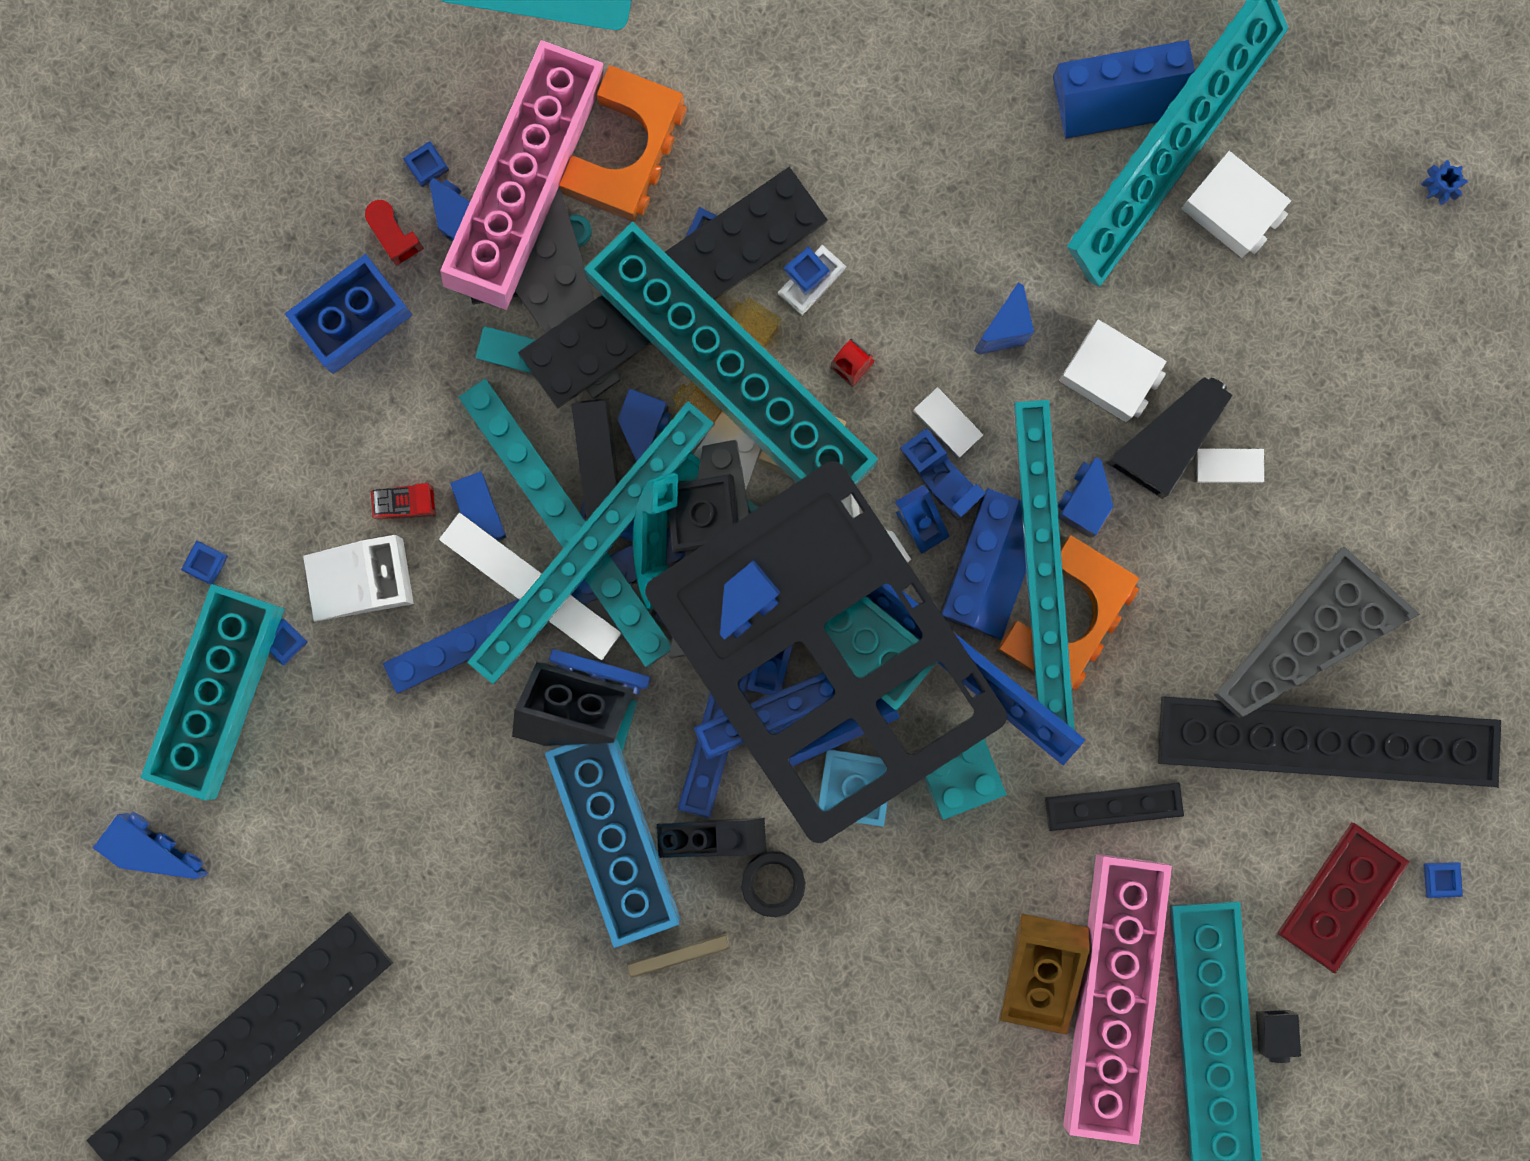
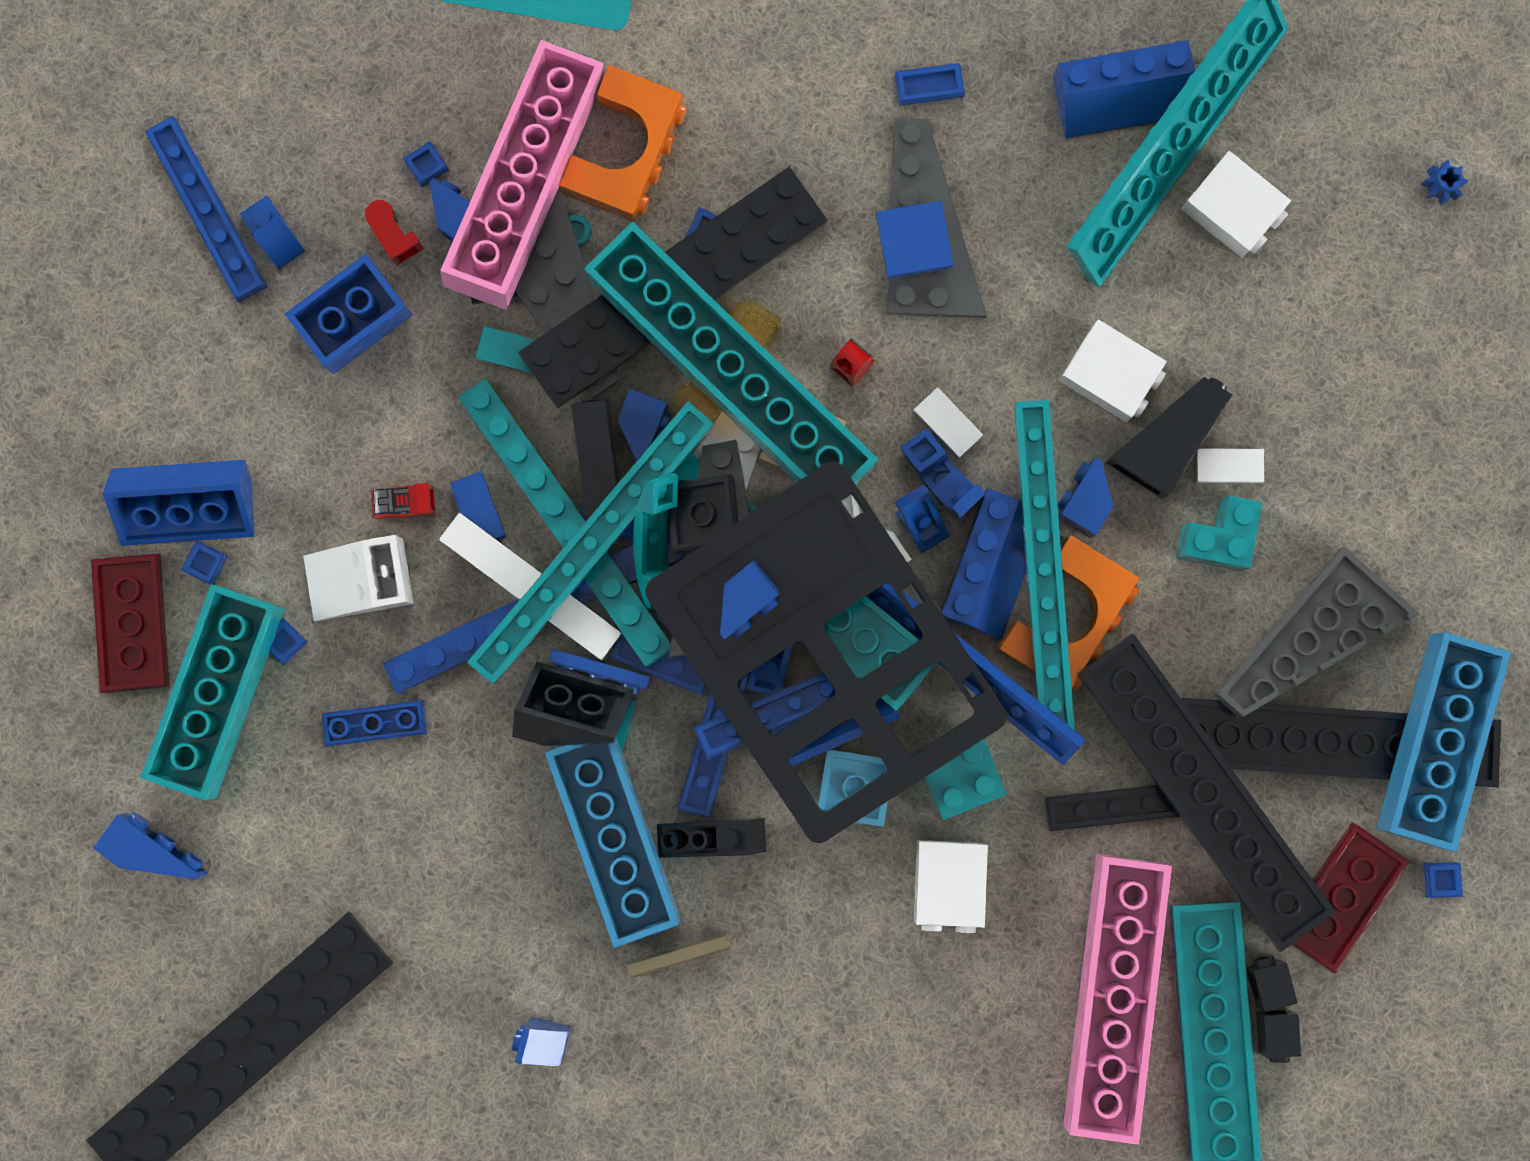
black tyre [741,851,806,918] -> none
white tile [778,245,847,316] -> none
blue tile [783,246,830,295] -> none
blue slope [974,282,1034,355] -> none
pearl gold slope [1000,913,1090,1035] -> none
none -> dark red tile [91,553,170,693]
none -> blue slope [103,460,254,546]
none -> blue tile [144,116,268,303]
none -> blue slope [240,196,305,270]
none -> blue tile [322,700,427,747]
none -> slope [512,1017,571,1066]
none -> blue tile [609,631,706,695]
none -> blue tile [875,200,954,279]
none -> dark grey wing [887,118,987,318]
none -> blue tile [895,63,965,106]
none -> white brick [914,840,988,933]
none -> black plate [1077,634,1336,952]
none -> teal brick [1176,496,1262,571]
none -> black brick [1246,955,1298,1012]
none -> dark azure brick [1376,632,1511,852]

